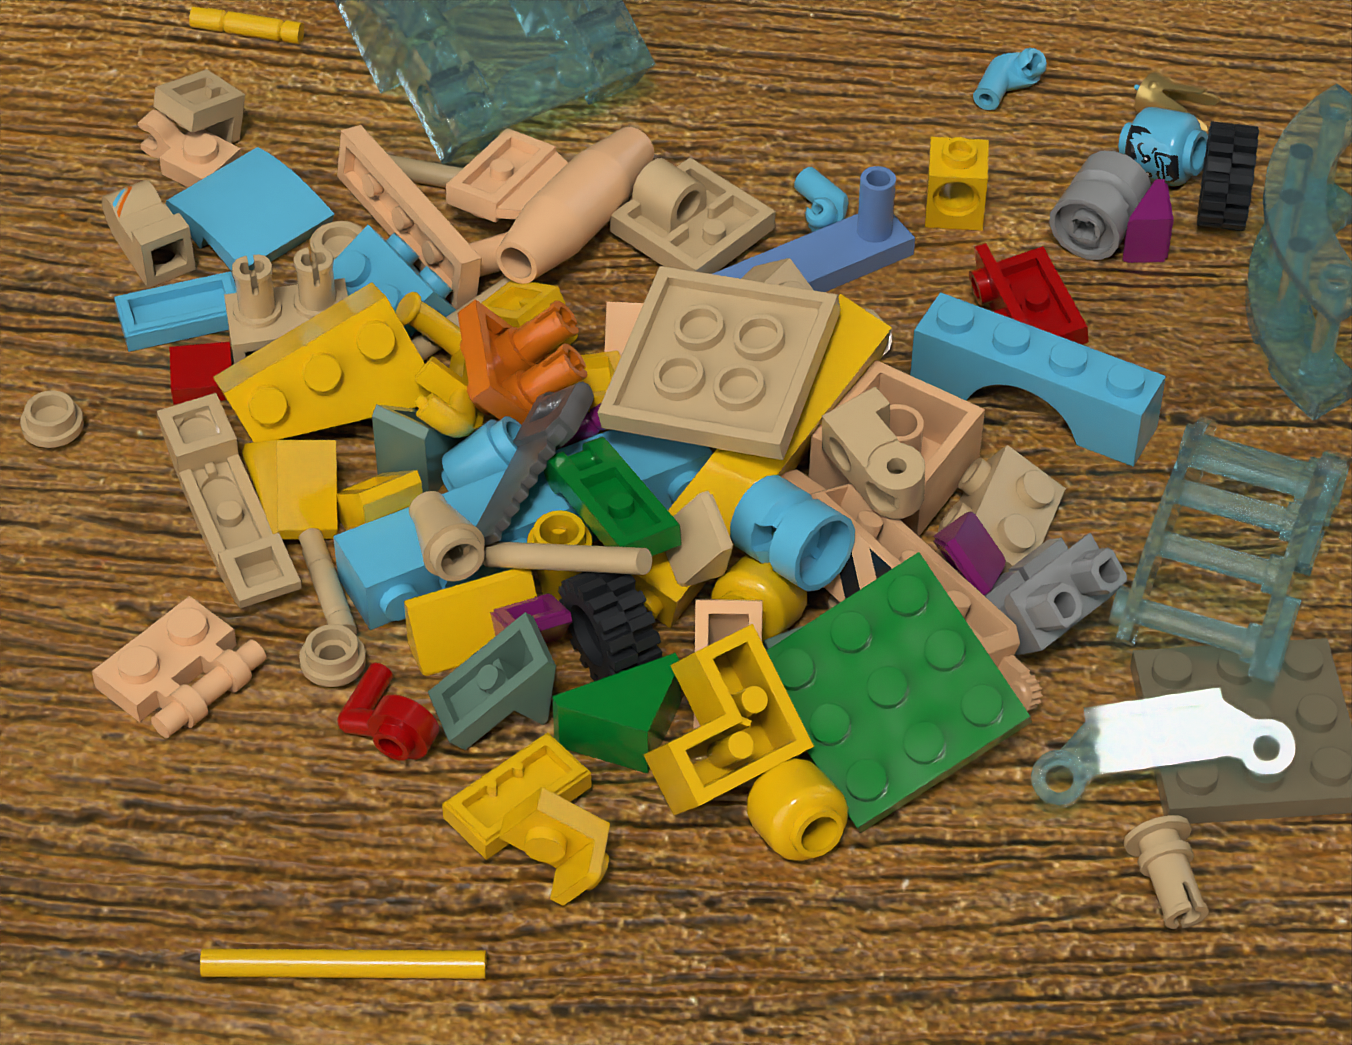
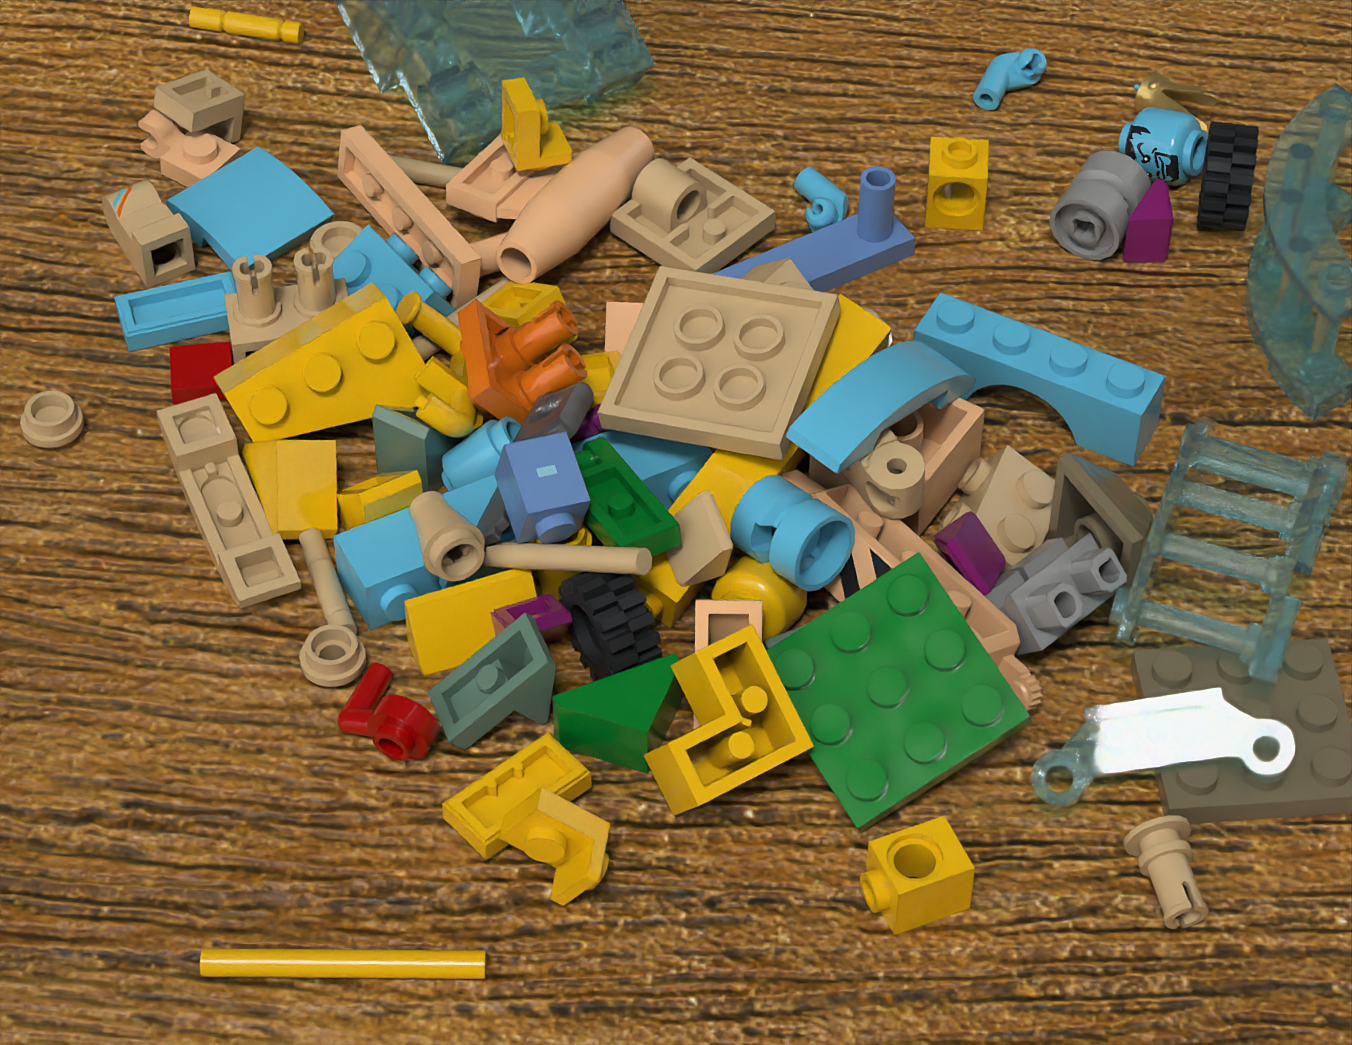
light nougat plate [92,596,267,738] -> none
yellow head [746,758,849,861] -> none
red bracket [969,243,1089,345] -> none
none -> medium blue brick [494,432,591,543]
none -> yellow bracket [501,77,572,171]
none -> medium azure slope [786,340,977,474]
none -> yellow brick [860,816,975,935]
none -> dark tan slope [1047,453,1153,629]

